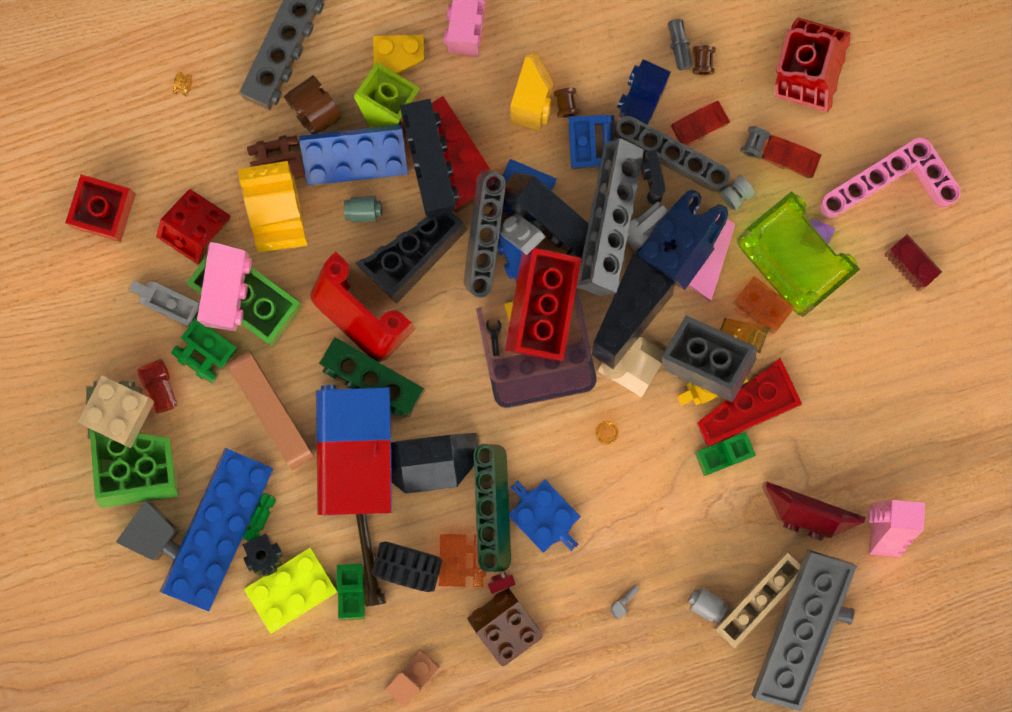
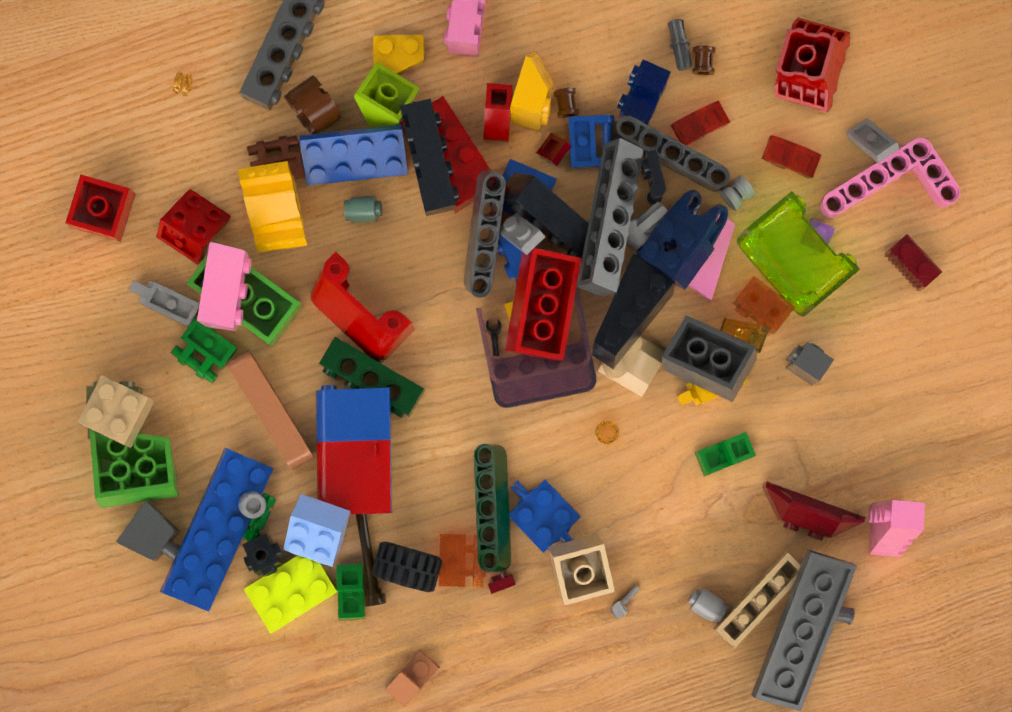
clear red piece [137,359,178,414] -> none
black wedge [356,211,467,303] -> none
black wedge [391,433,478,494] -> none
reddish brown bracket [467,588,543,666] -> none
red wing [697,358,802,447] -> none
dark grey bush [740,126,770,159] -> none
none -> light grey tile [238,491,266,519]
none -> light blue brick [283,494,351,567]
none -> red slope [483,83,513,142]
none -> dark red plate [536,133,571,166]
none -> tan brick [548,534,615,606]
none -> dark grey brick [786,342,834,386]
none -> light grey plate [846,118,899,163]

